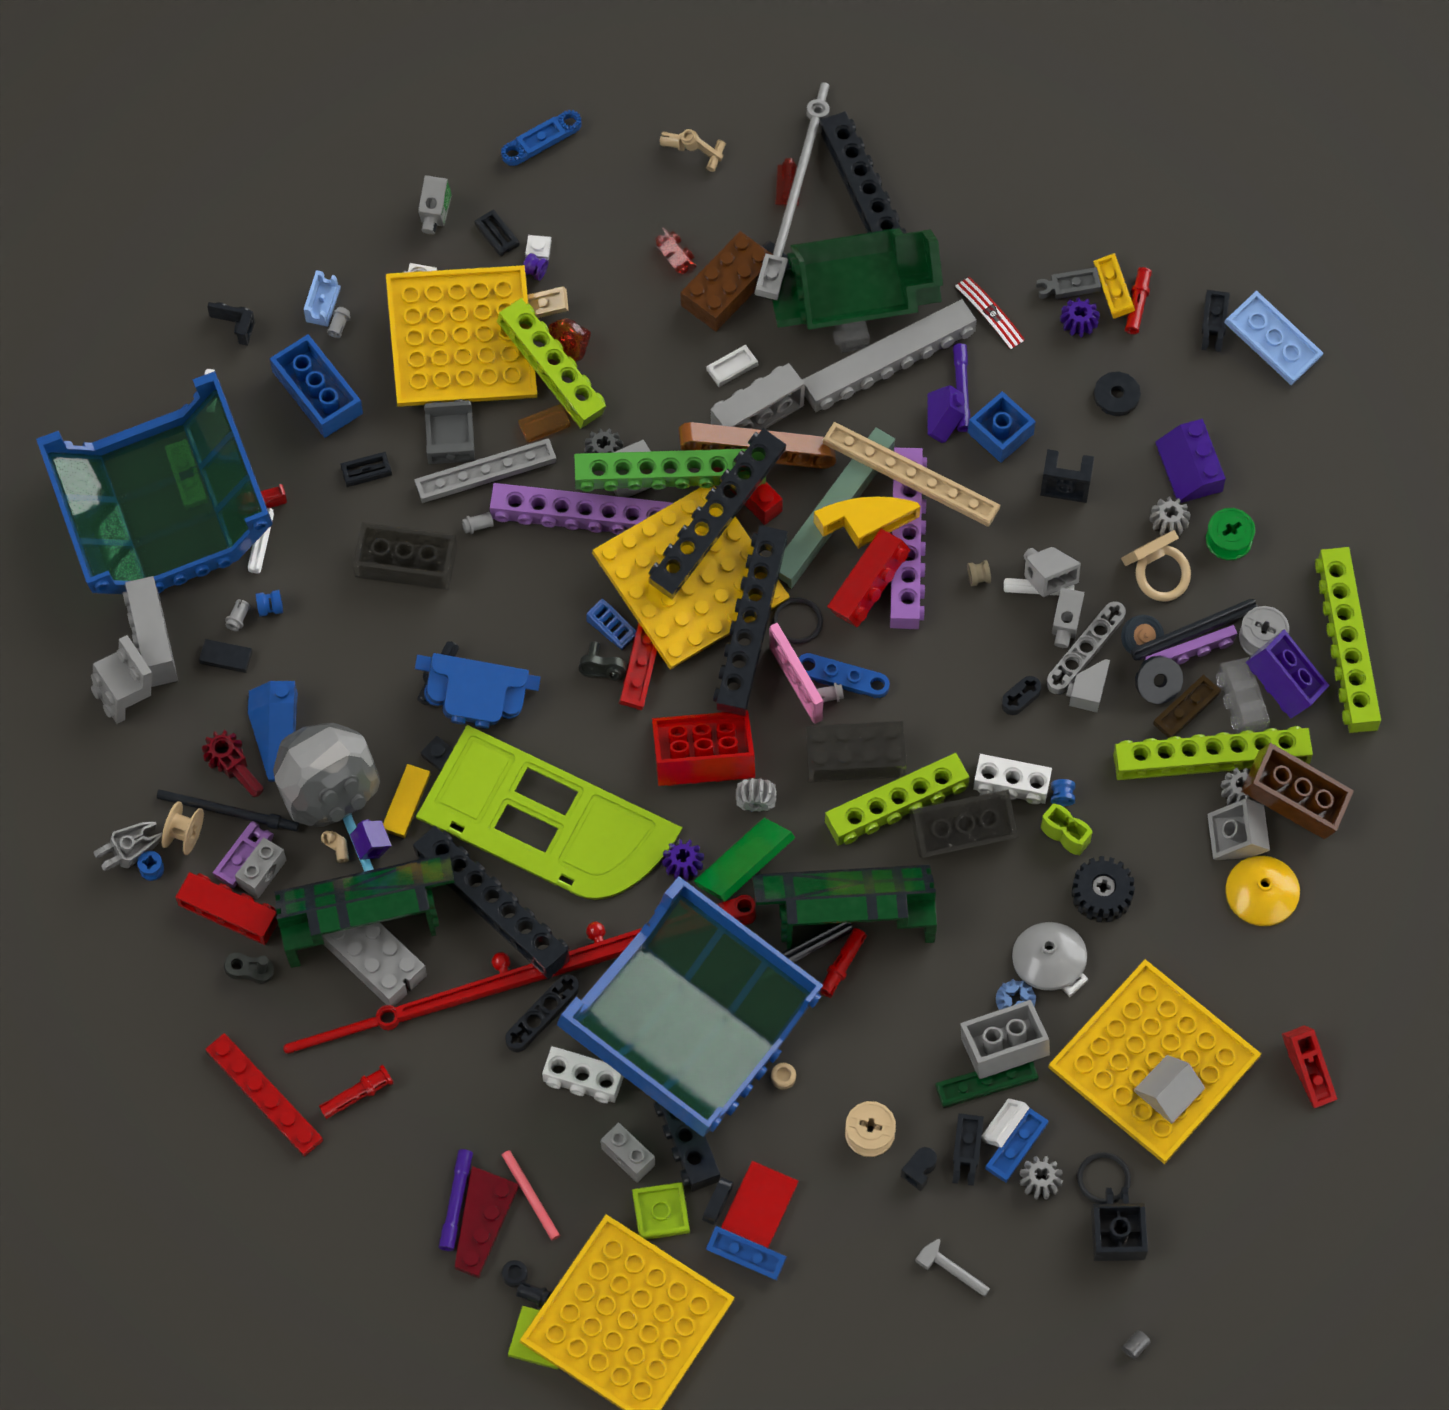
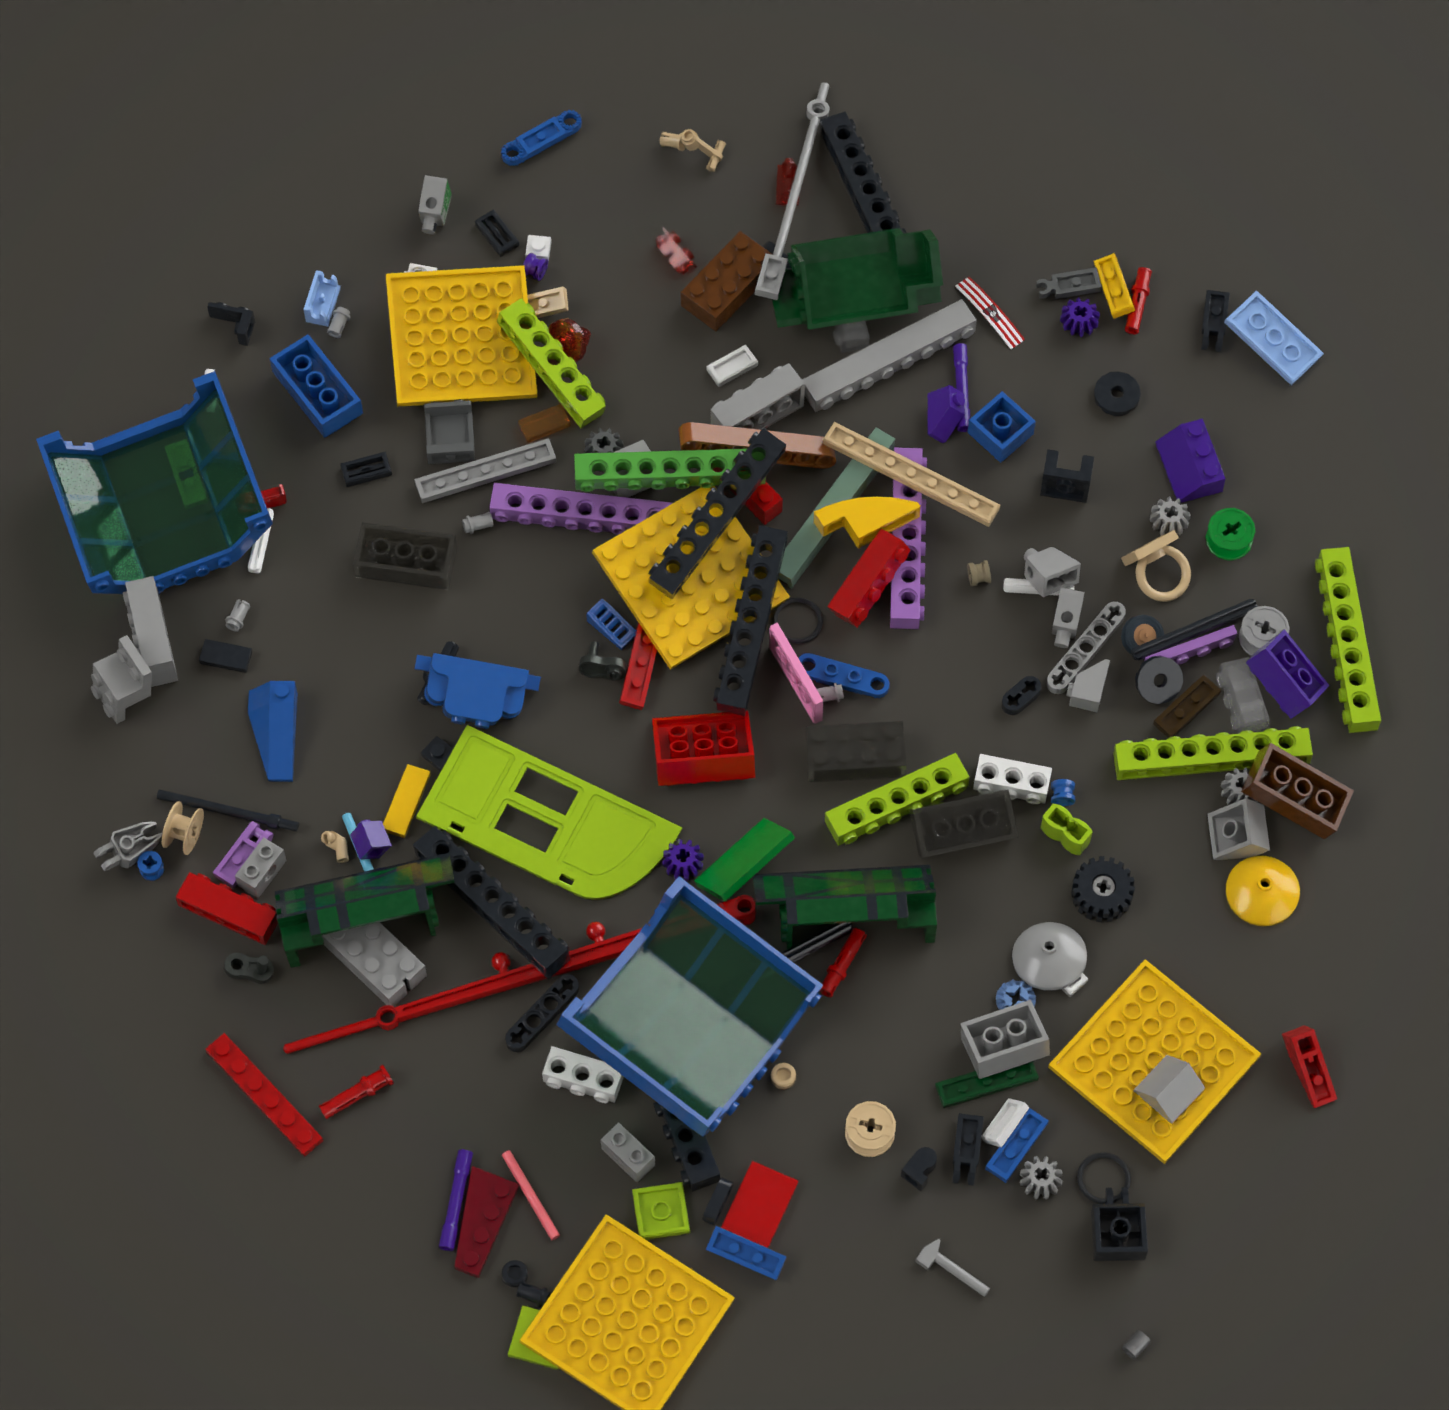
dark red gear [202,729,264,798] -> none
blue wheel [256,590,283,617] -> none
rock [273,723,380,827] -> none
light grey gear [736,778,777,812] -> none

